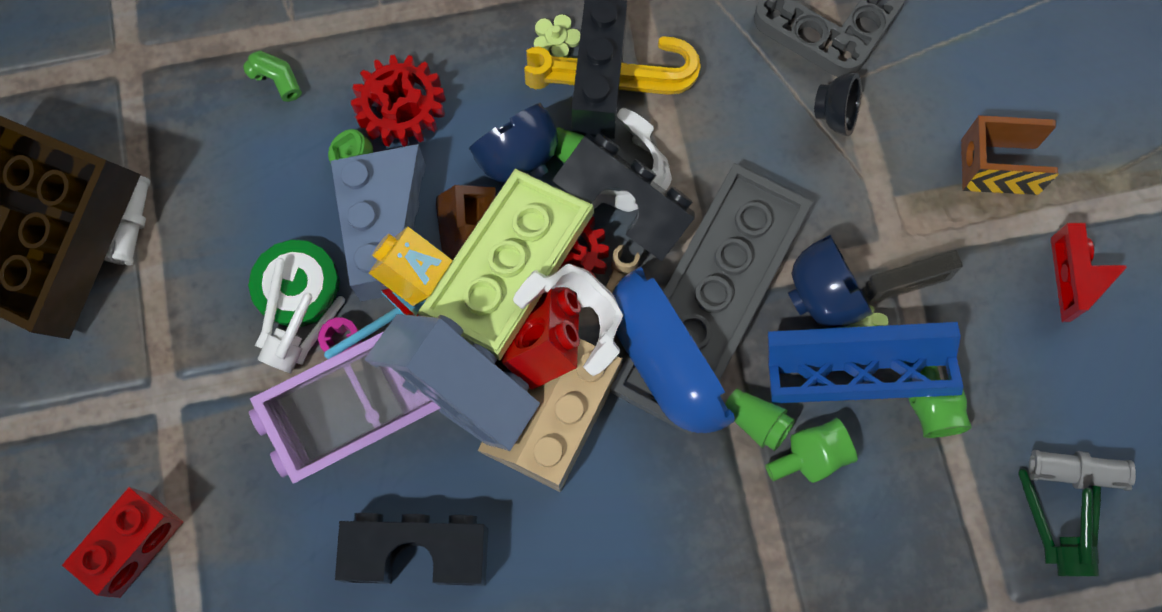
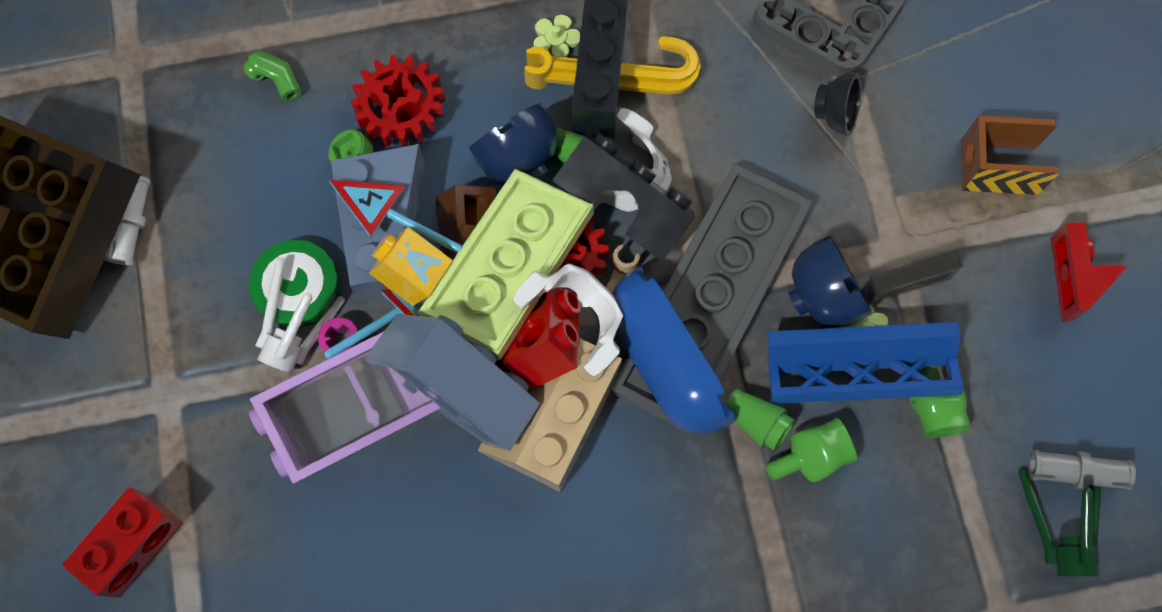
black arch [335,513,488,586] -> none
none -> piece [329,179,462,253]

